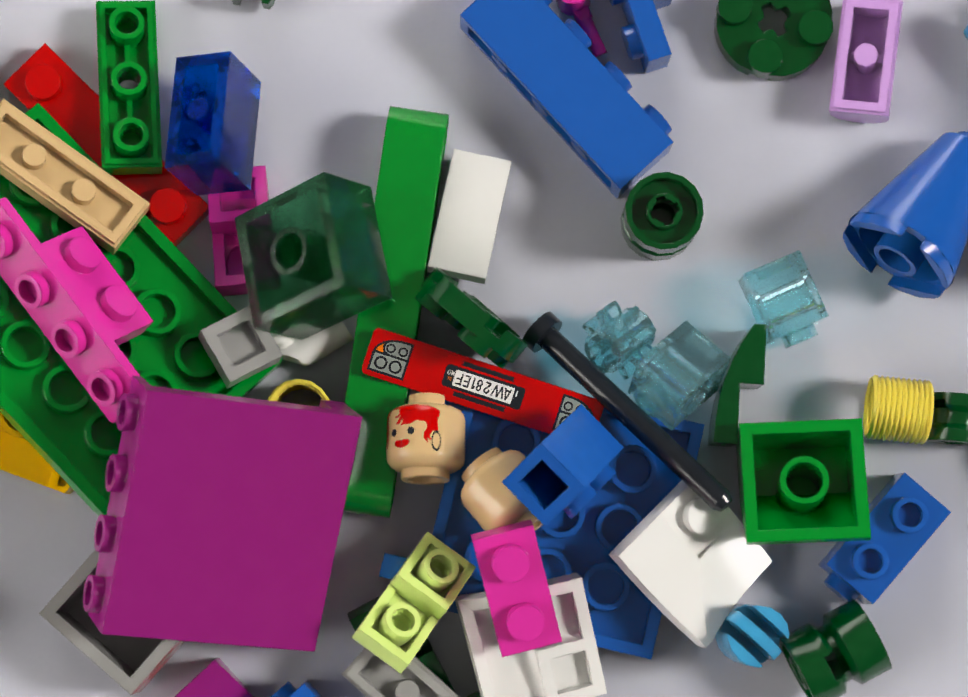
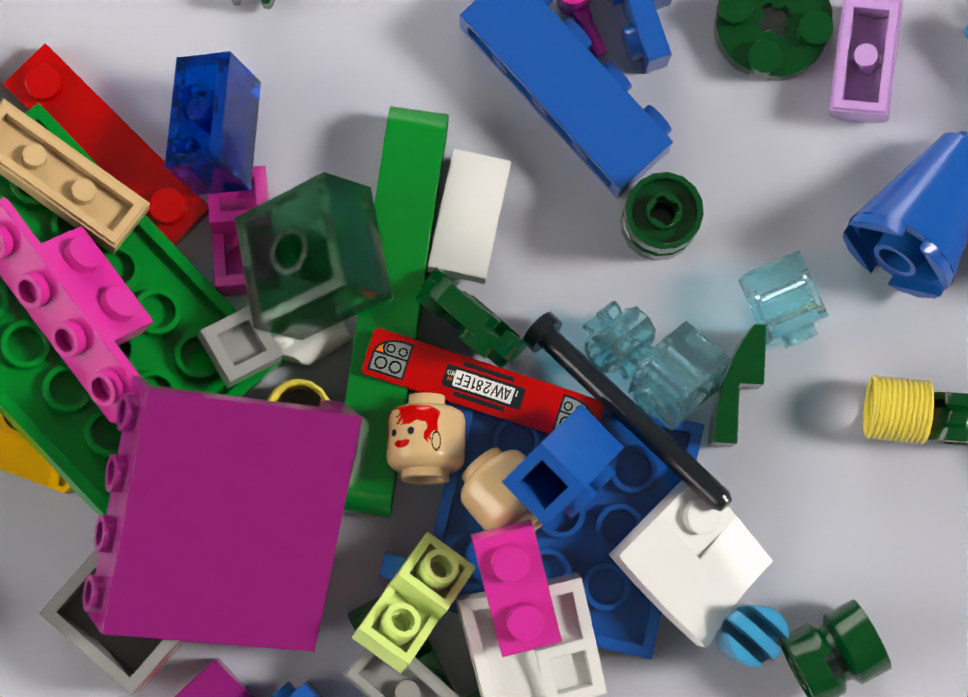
green tile [96,1,162,175] -> none
green slope [736,418,871,545] -> none
blue brick [818,472,951,604] -> none

